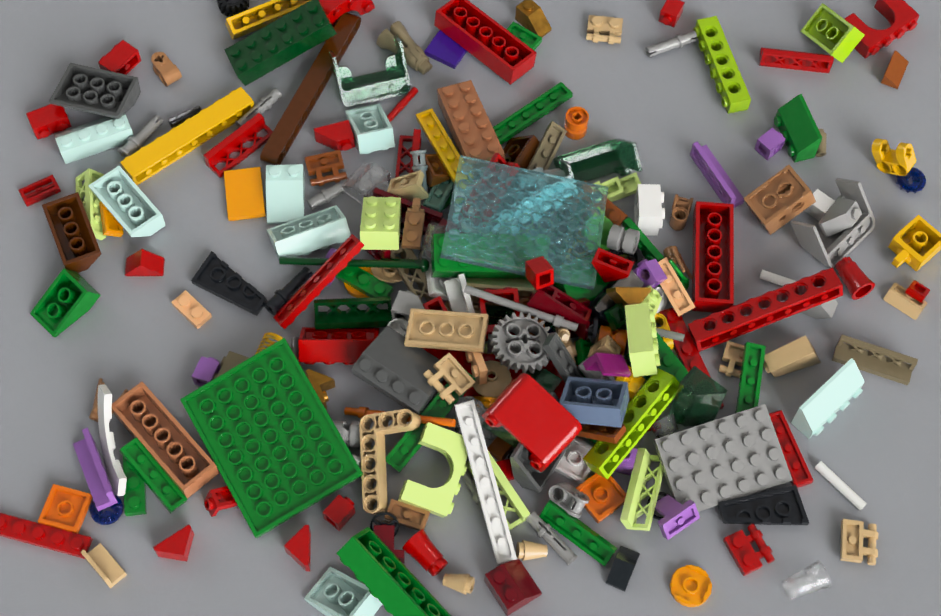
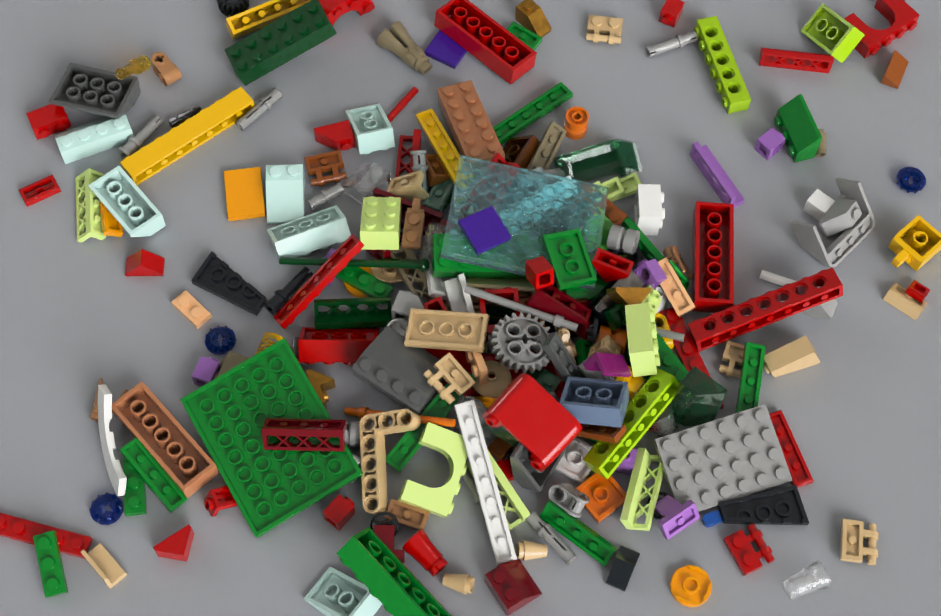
green slope [30,268,100,337] -> none
orange plate [37,484,93,534] -> none
reddish brown slope [42,192,102,273] -> none
medium lavender fence [73,427,118,511] -> none
red brick [98,40,141,75] -> none
red fence [203,113,273,178] -> none
reddish brown beam [260,12,361,165] -> none
red slope [284,525,311,571] -> none
clear green windscreen [328,36,411,107] -> none
medium nougat piece [669,194,694,231] -> none
medium nougat piece [743,165,816,235] -> none
light aqua slope [791,358,865,439] -> none
white piece [815,461,867,510] -> none
dark tan fence [832,334,918,385] -> none
red plant [835,257,875,300] -> none
yellow piece [872,138,916,176] -> none
none -> green plate [33,531,68,598]
none -> clear yellow pin [115,55,151,80]
none -> clear blue gear [205,325,236,355]
none -> dark red fence [262,418,347,452]
none -> dark purple tile [458,206,511,255]
none -> green plate [542,228,597,290]
none -> blue piece [701,510,723,528]

